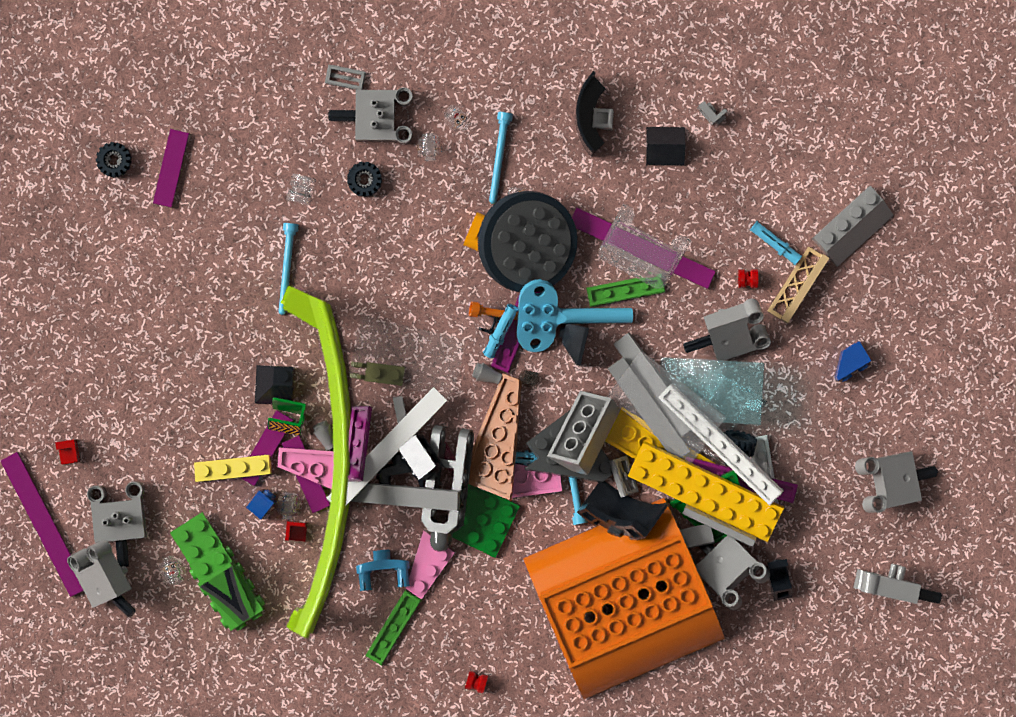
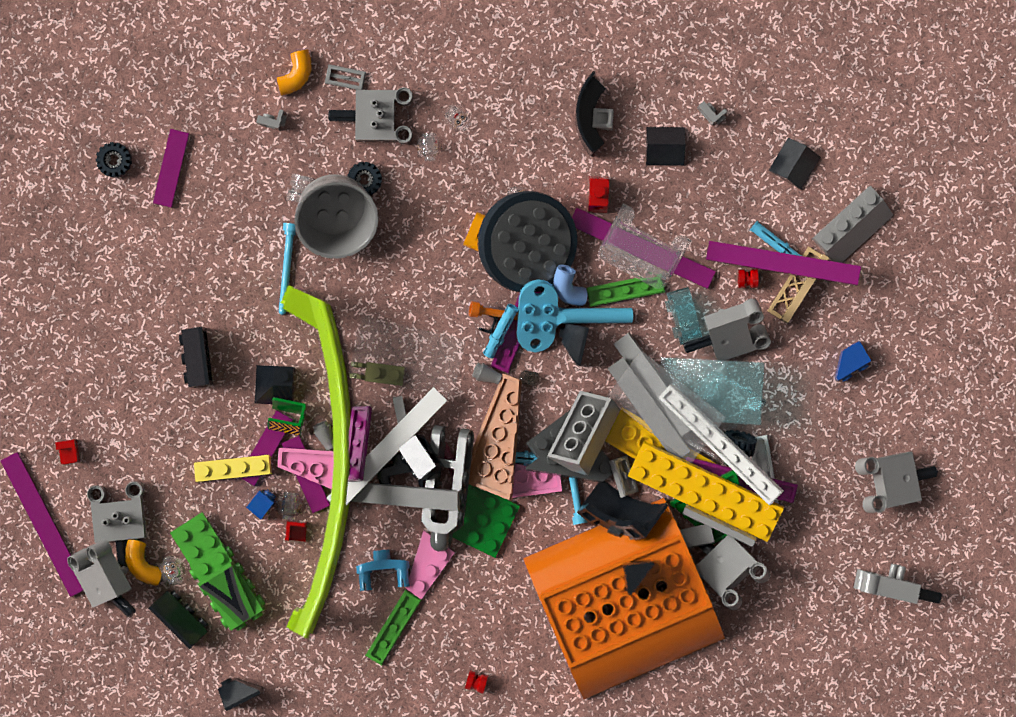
medium azure piece [489,112,513,204] -> none
black brick [767,559,793,601] -> none
none -> light orange cylinder [125,540,162,586]
none -> black slope [148,589,210,649]
none -> black slope [179,327,213,387]
none -> black slope [218,677,264,711]
none -> light grey bracket [256,109,287,130]
none -> light orange cylinder [276,49,312,96]
none -> light grey piece [295,174,378,259]
none -> light blue cylinder [553,265,587,306]
none -> red torso [588,176,609,213]
none -> black slope [622,559,654,595]
none -> clear light blue brick [665,287,702,345]
none -> magenta tile [706,241,861,286]
none -> black slope [768,138,821,190]

